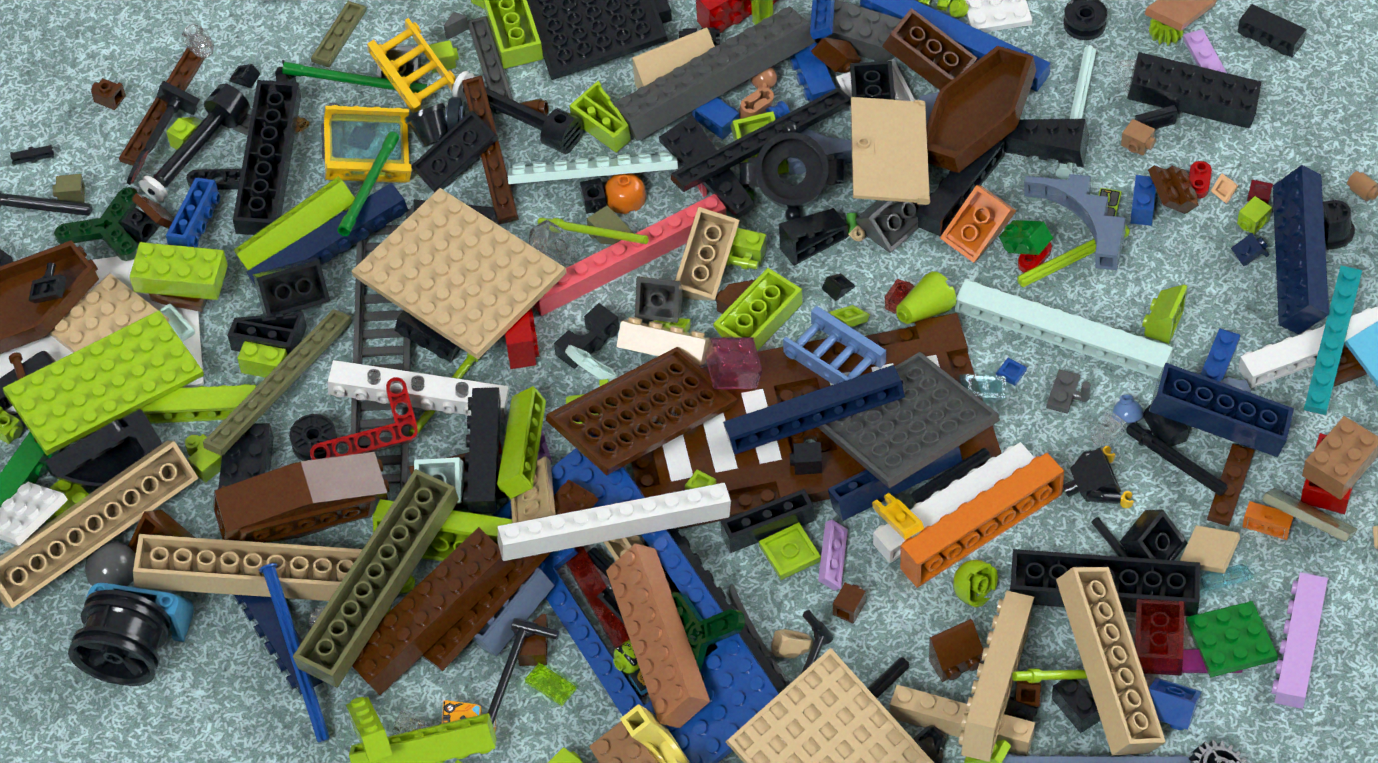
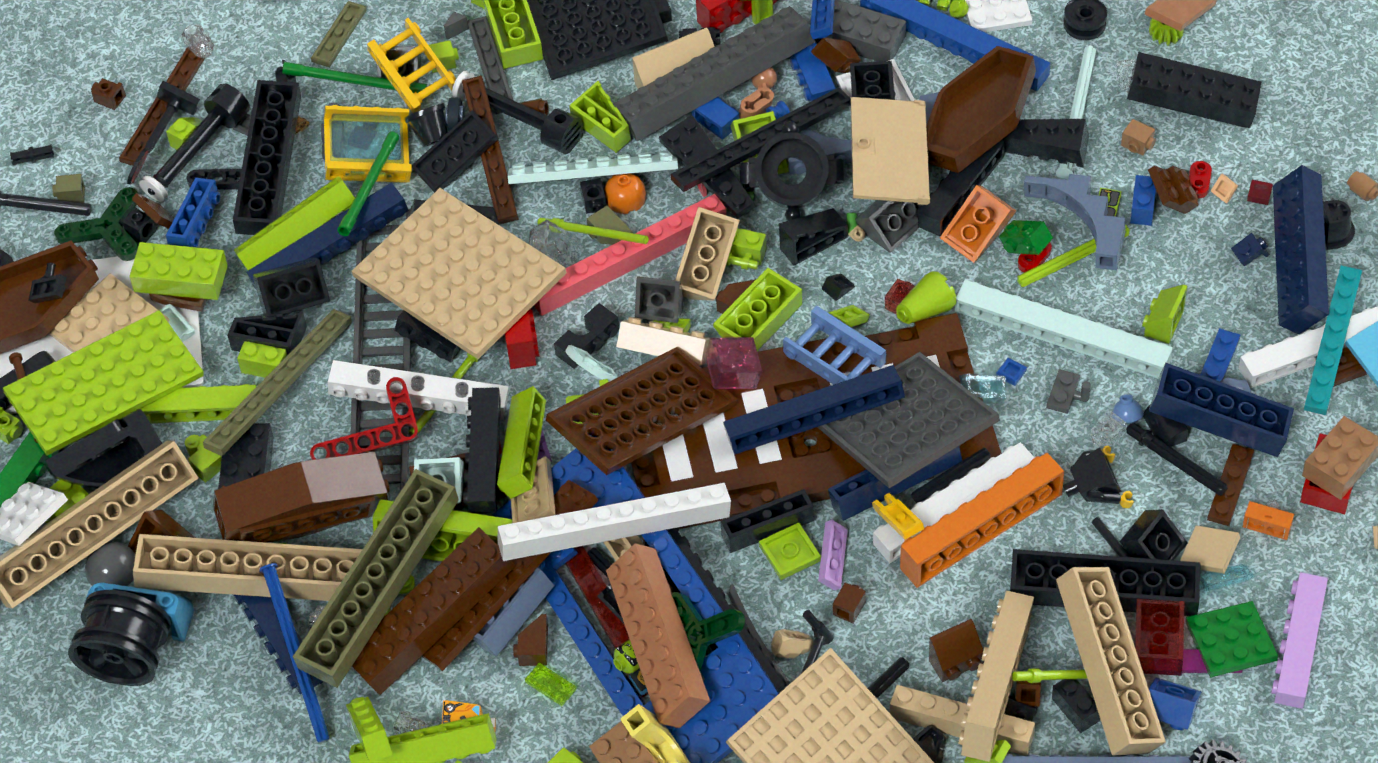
black slope [229,64,260,88] -> none
black wheel [289,414,338,461] -> none
black bar [487,618,559,724] -> none
lime tile [685,470,716,490] -> none
black brick [789,442,822,475] -> none
reddish brown brick [882,8,977,90] -> none
lime cylinder [953,559,998,608] -> none
black tile [1135,105,1177,129] -> none
lavender plate [1183,29,1227,73] -> none
lime brick [1237,196,1272,235] -> none
black brick [1238,4,1307,58] -> none
olive tile [1262,488,1357,542] -> none

